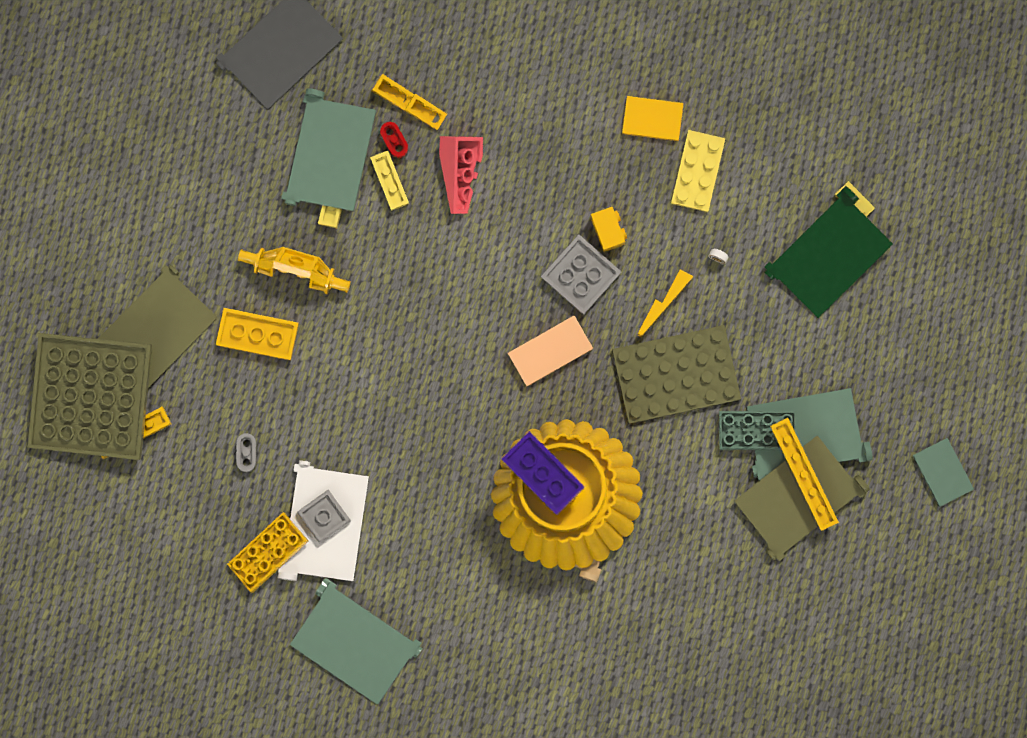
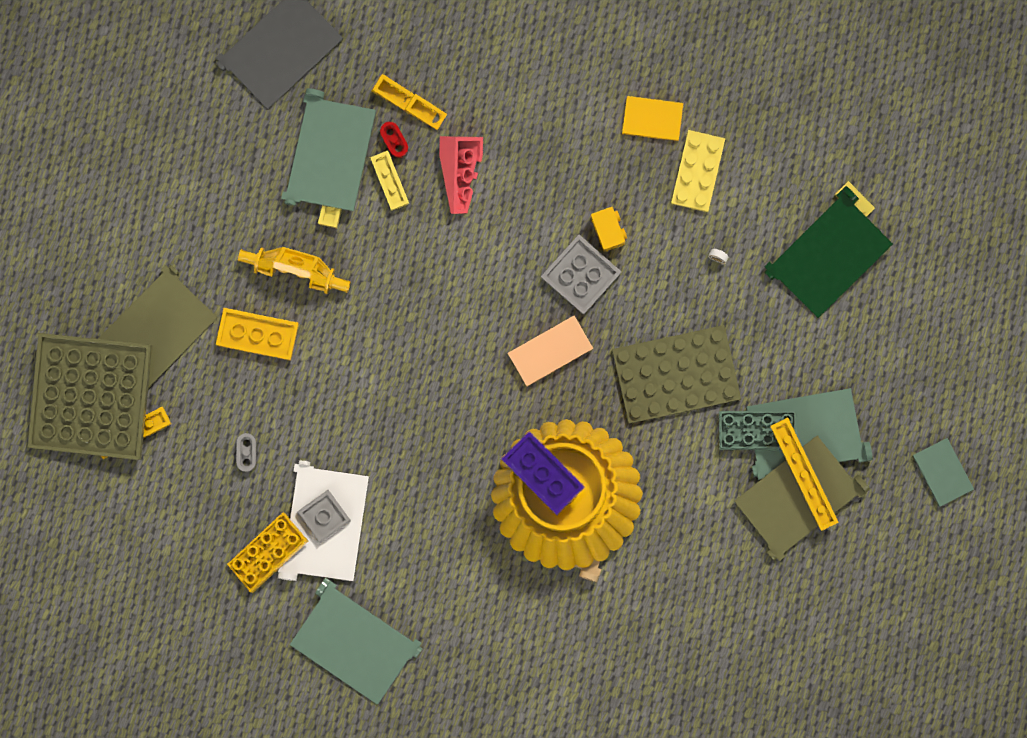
yellow slope [637,270,693,338] -> none

